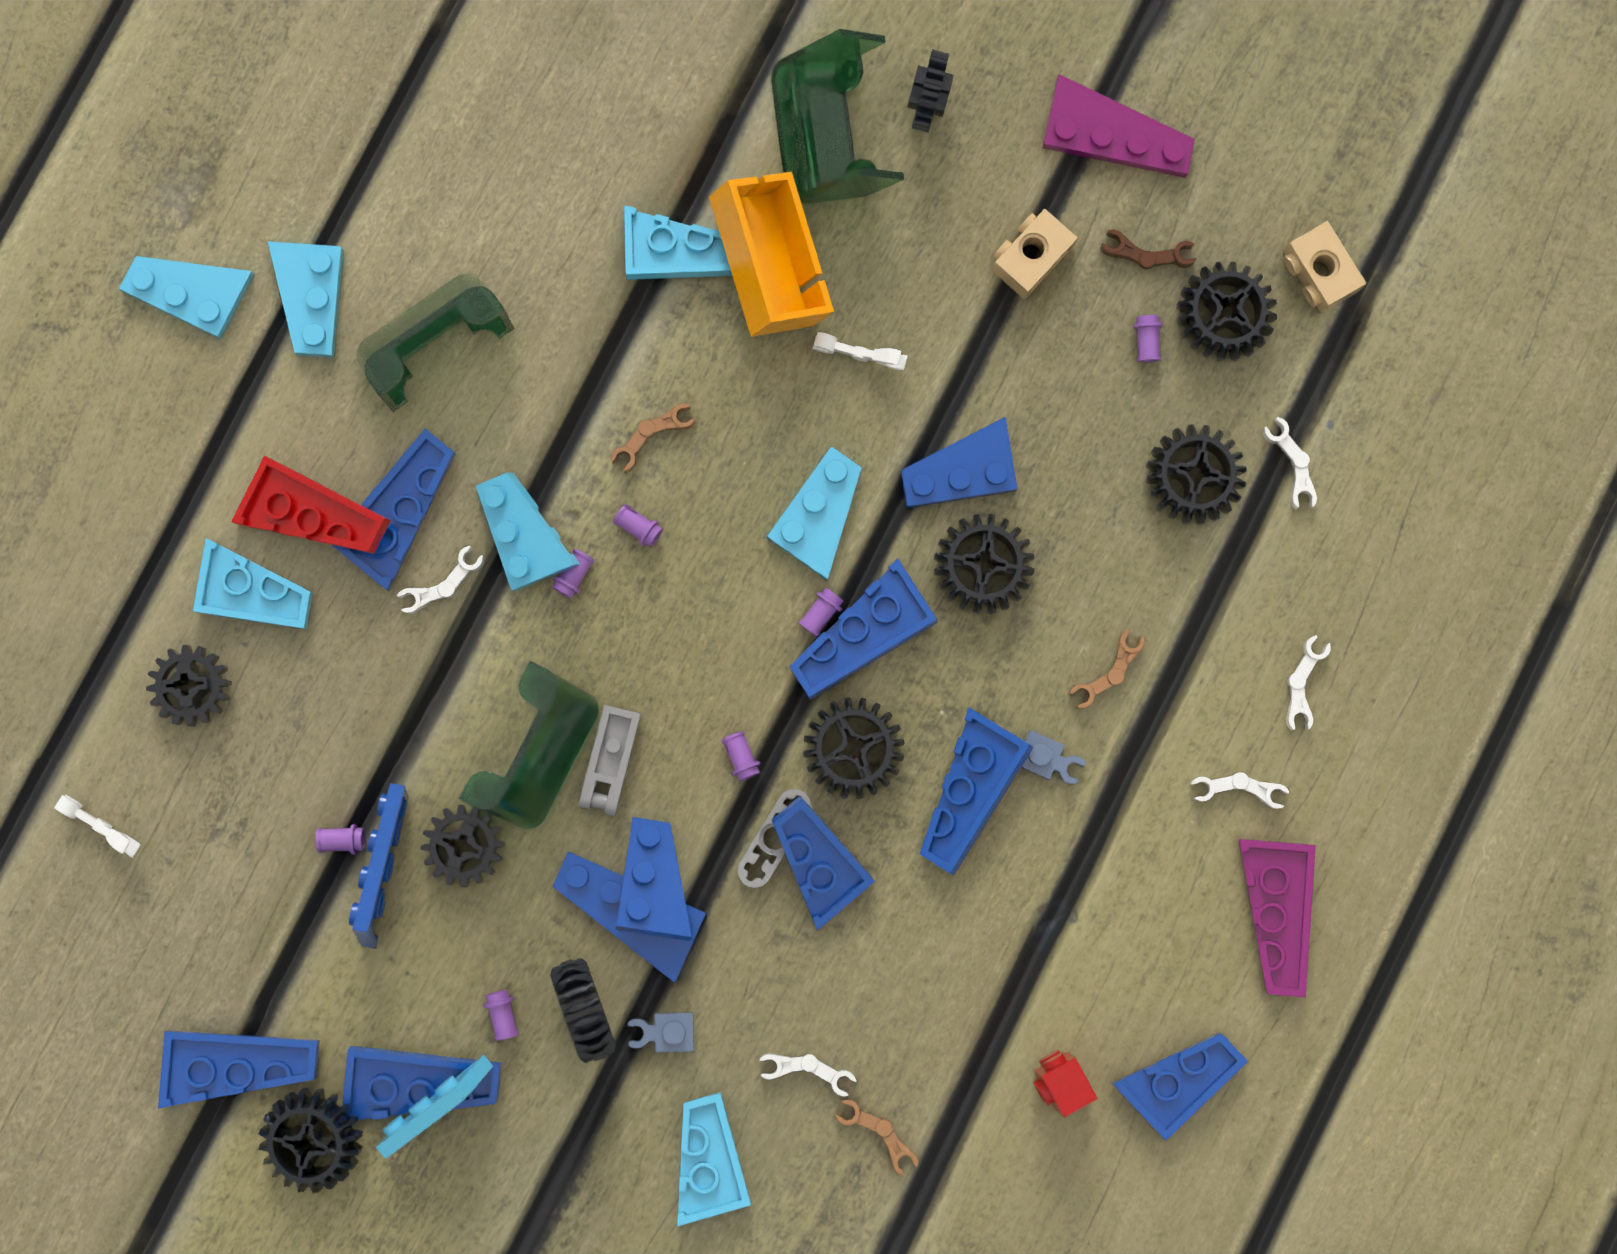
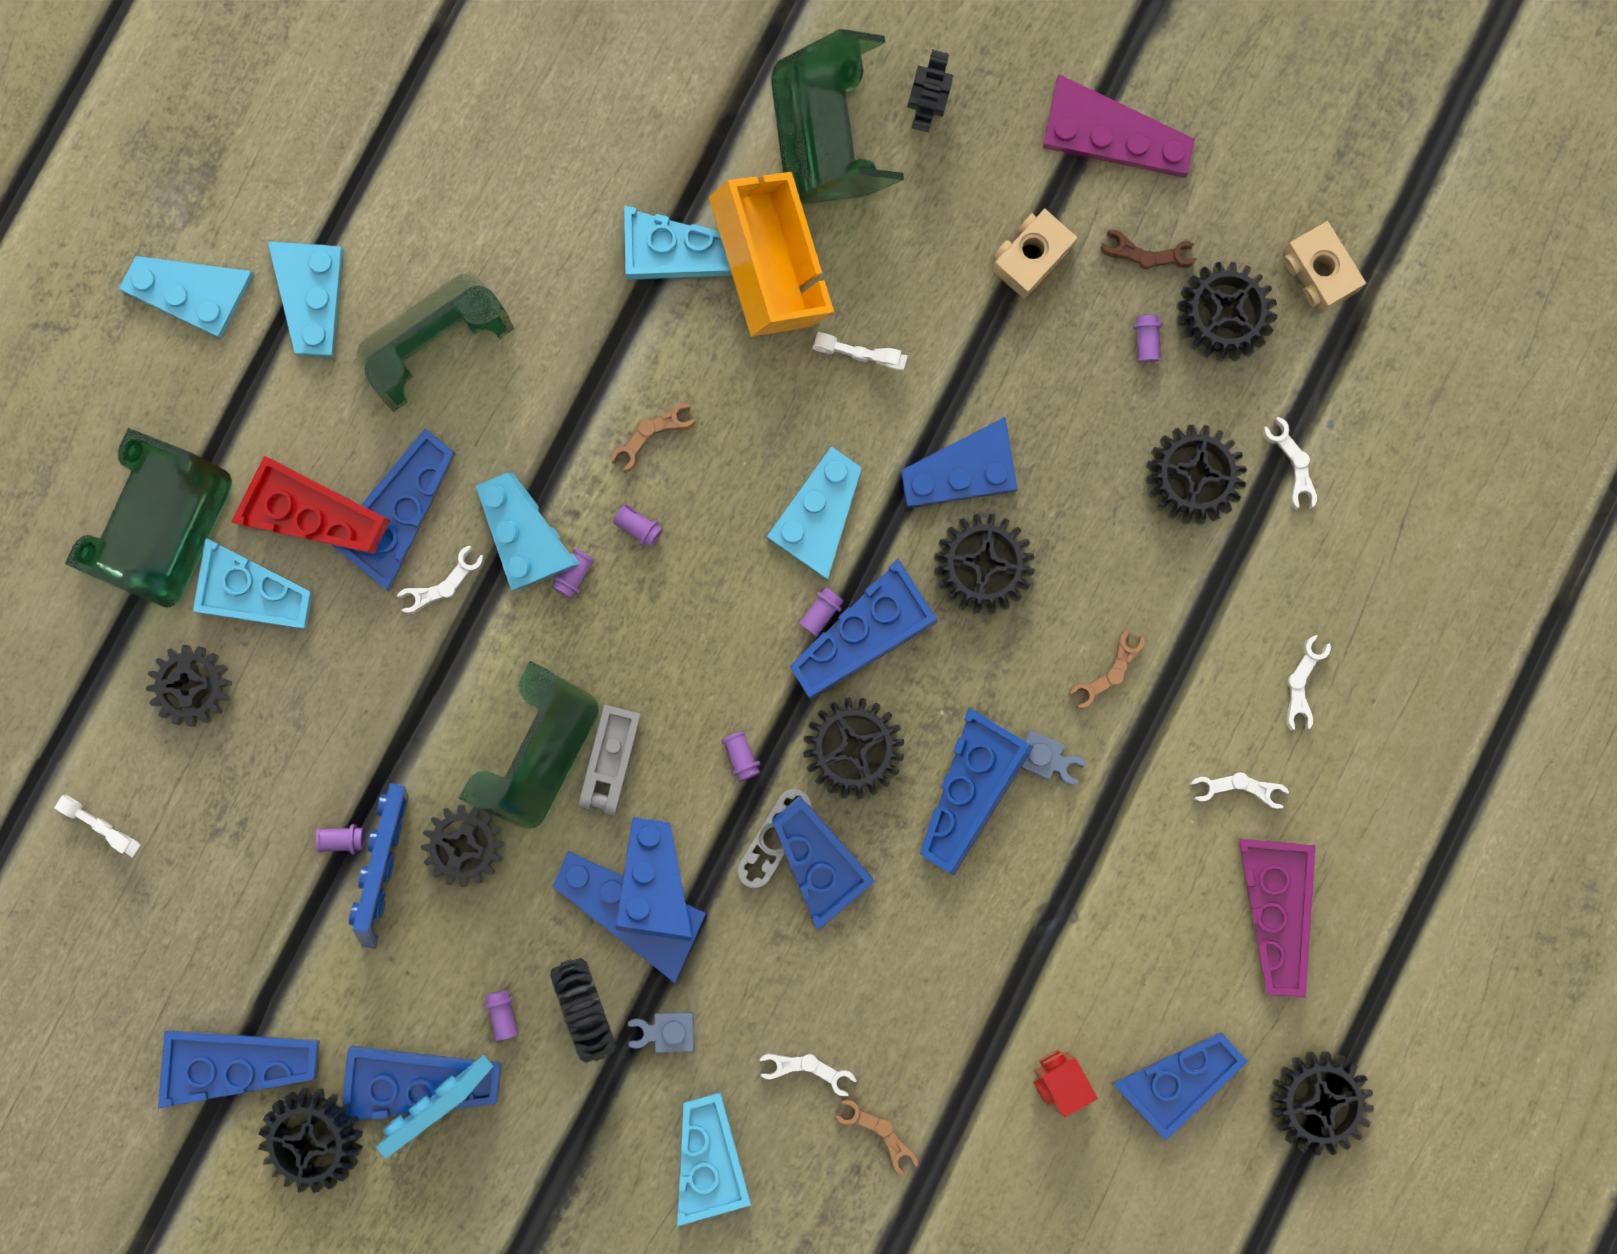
none -> clear green windscreen [65,428,232,608]
none -> black gear [1269,1051,1374,1156]

